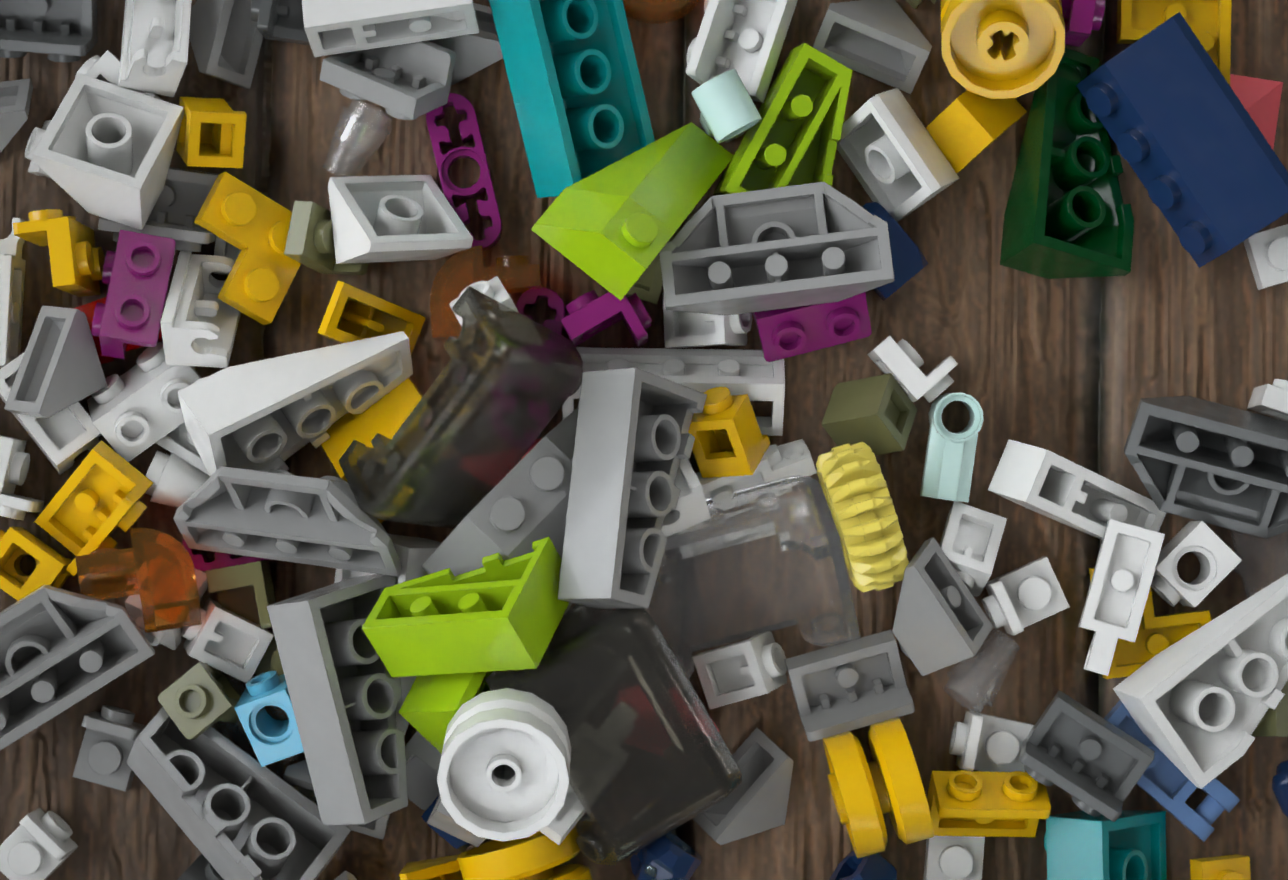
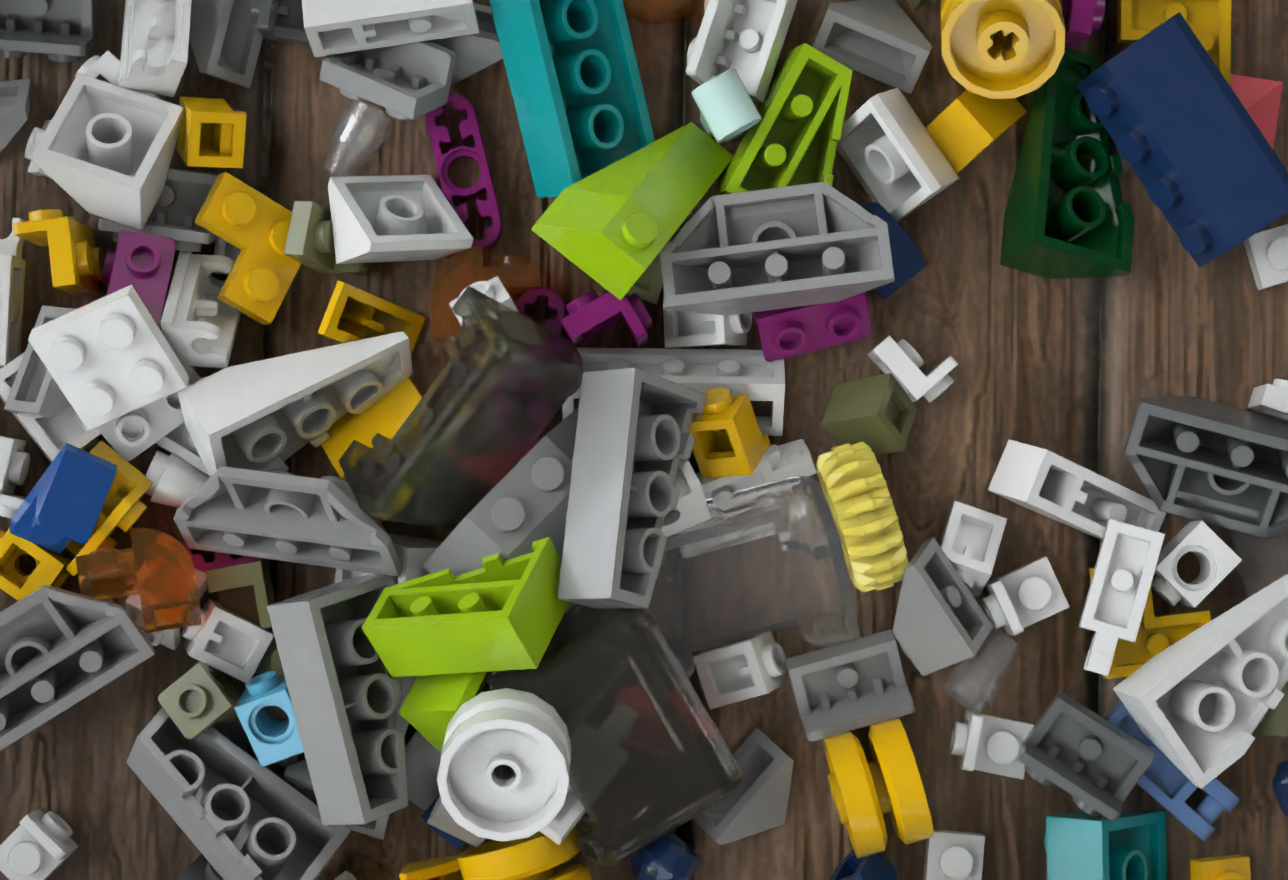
light grey bracket [72,705,147,792] -> none
light aqua piece [920,392,984,503] -> none
yellow bracket [927,770,1051,837] -> none
none -> blue slope [10,443,117,554]
none -> white plate [28,284,190,430]

